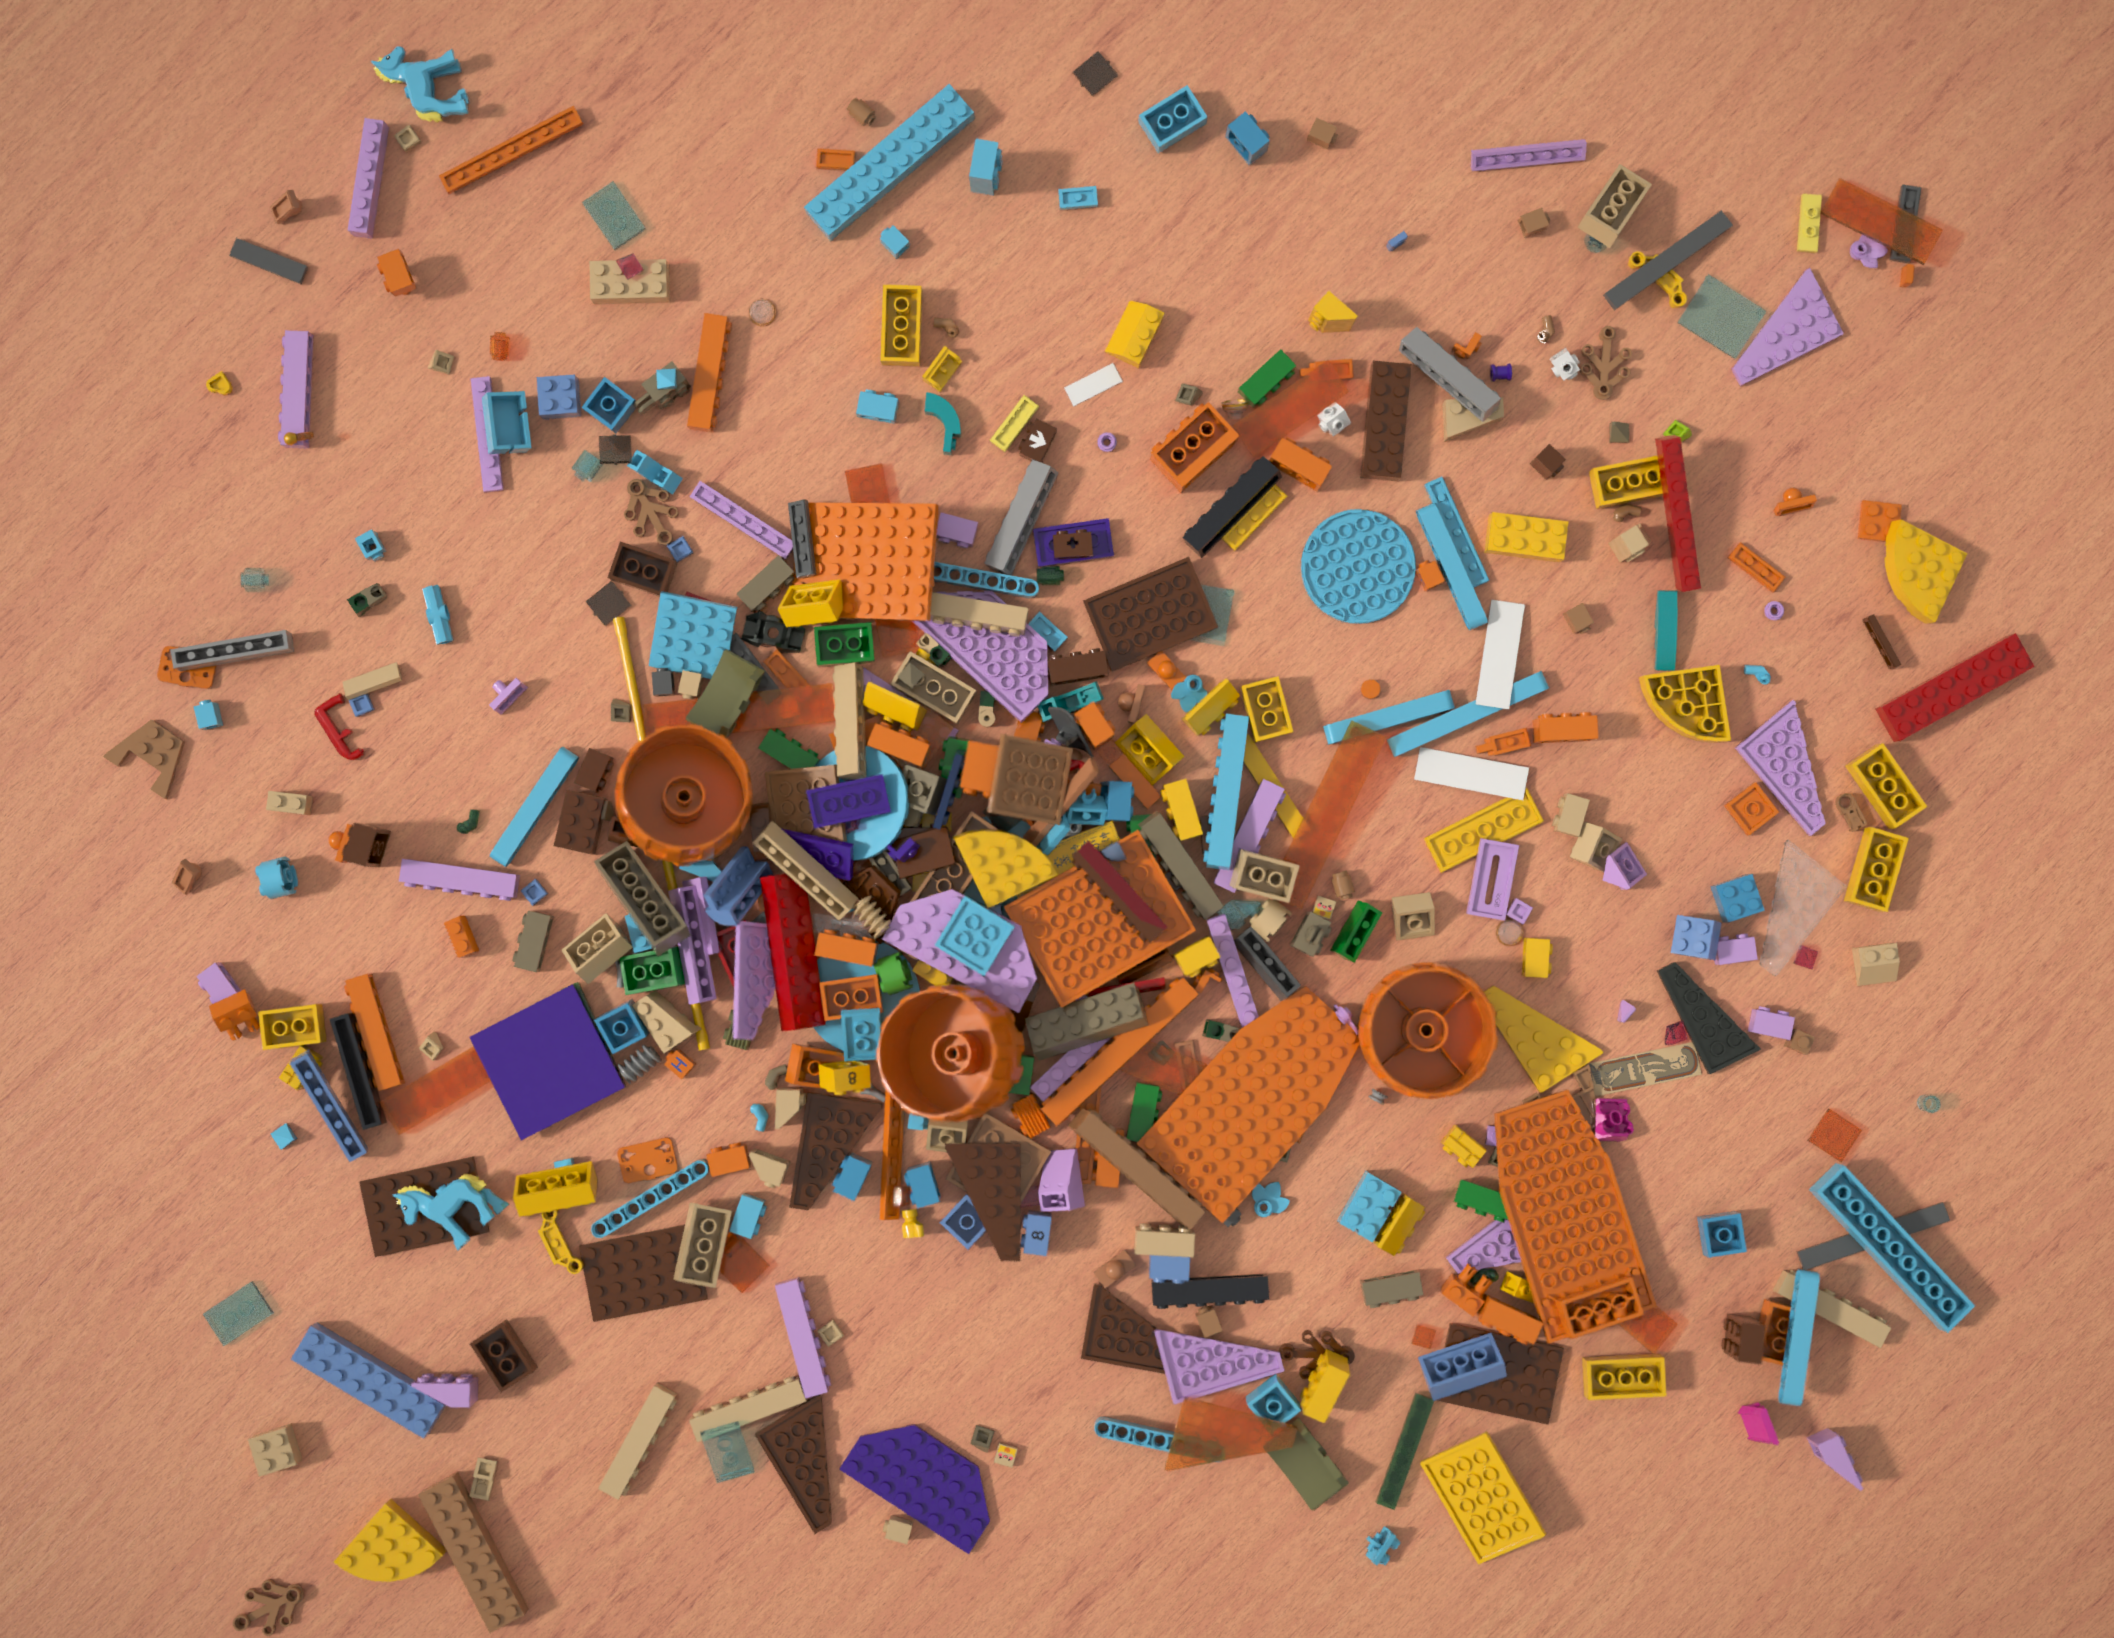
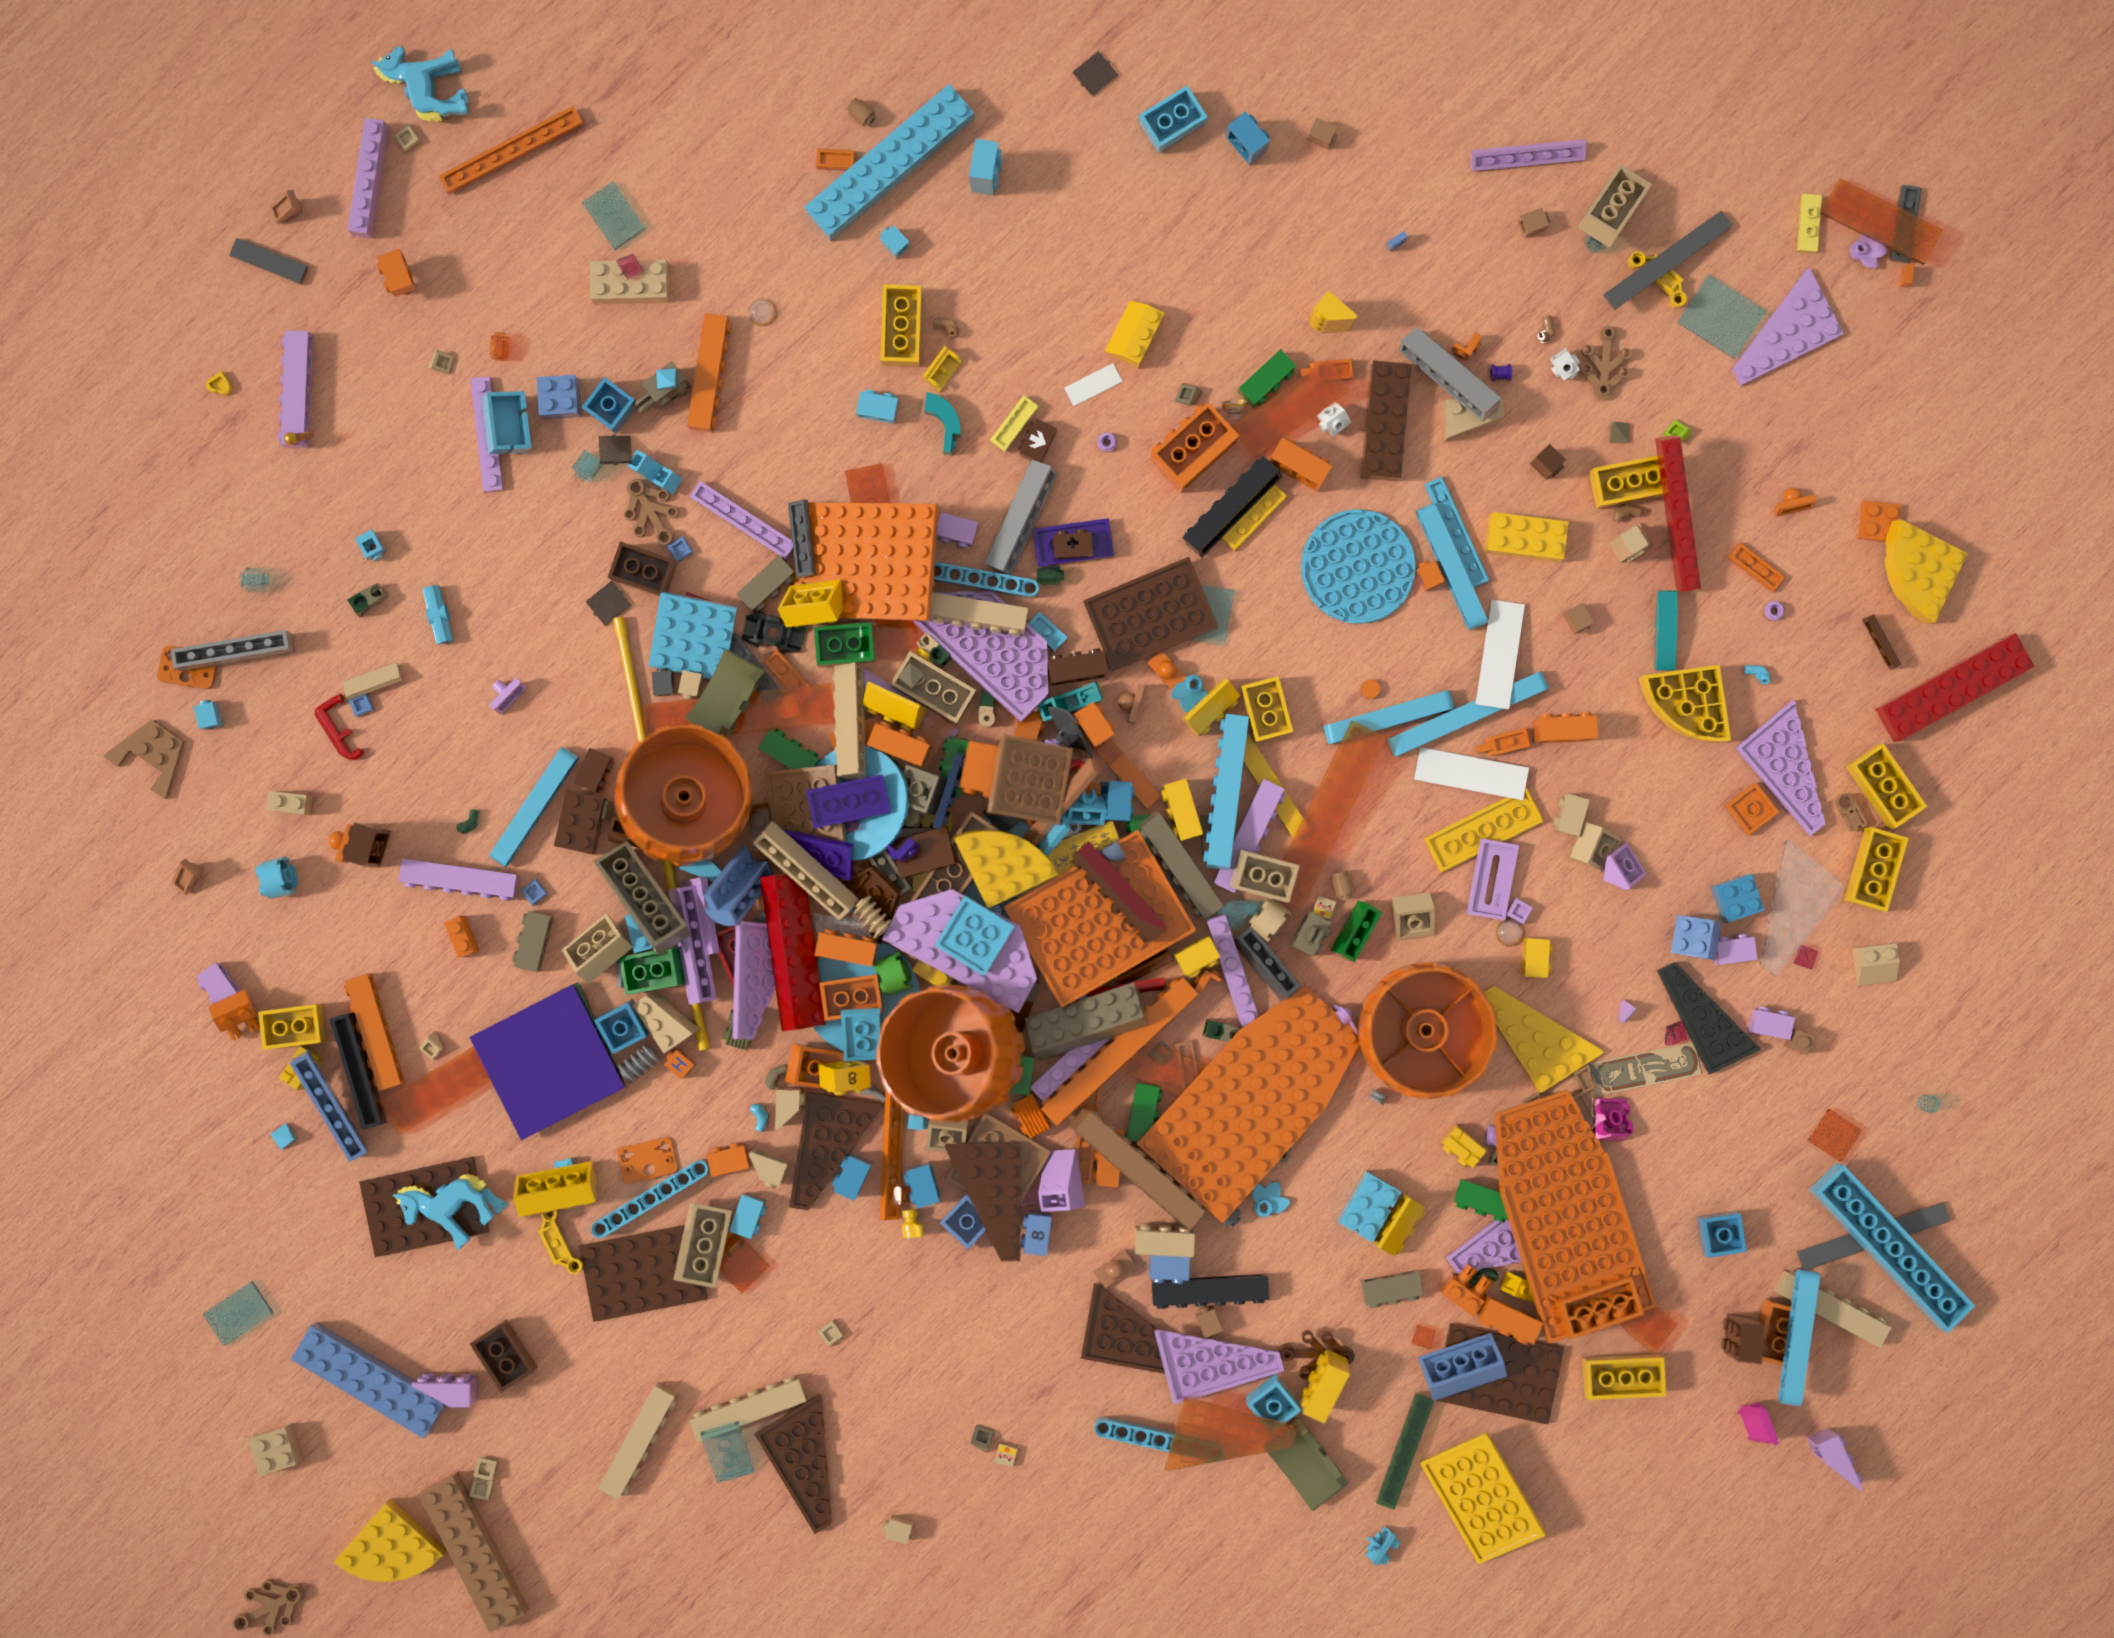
dark tan slope [611,699,631,723] -> none
lavender brick [775,1277,831,1398] -> none
dark purple plate [839,1424,990,1554] -> none
medium azure plate [1058,186,1098,210] -> none
yellow slope [1114,714,1185,786] -> none

